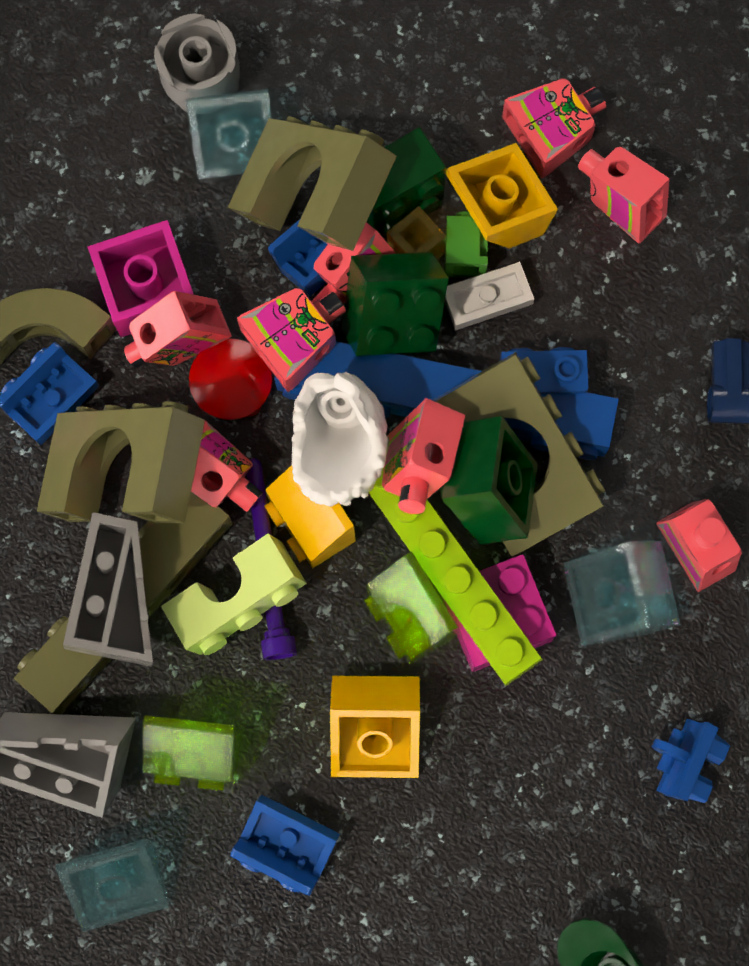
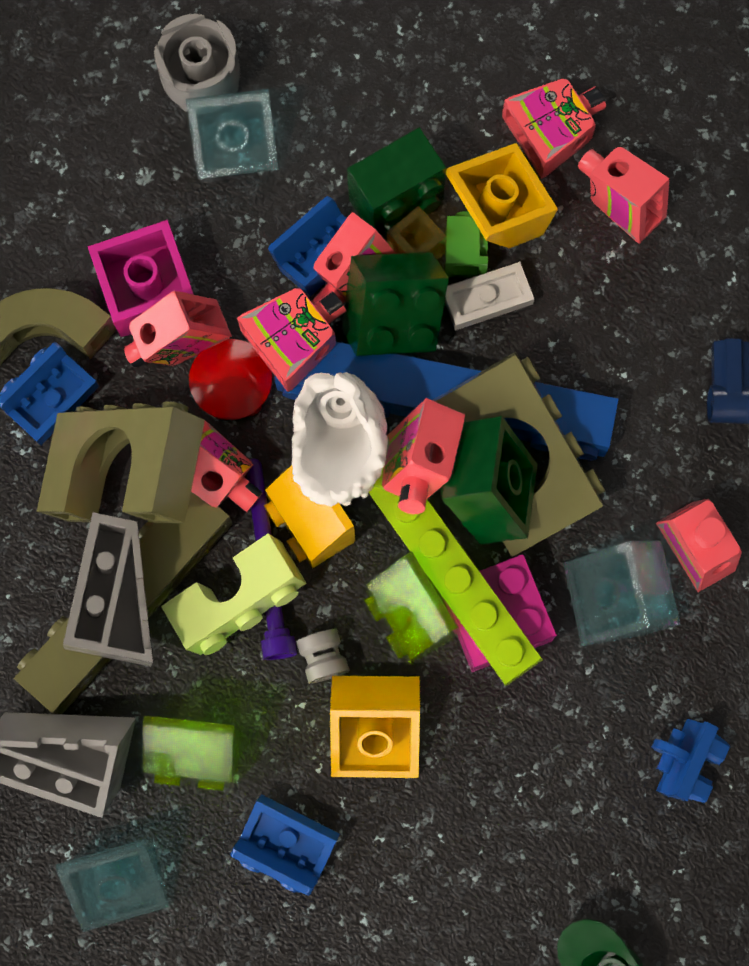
olive arch [228,116,397,251] -> none
blue bracket [499,347,588,394] -> none
none -> light grey wheel [296,629,350,684]

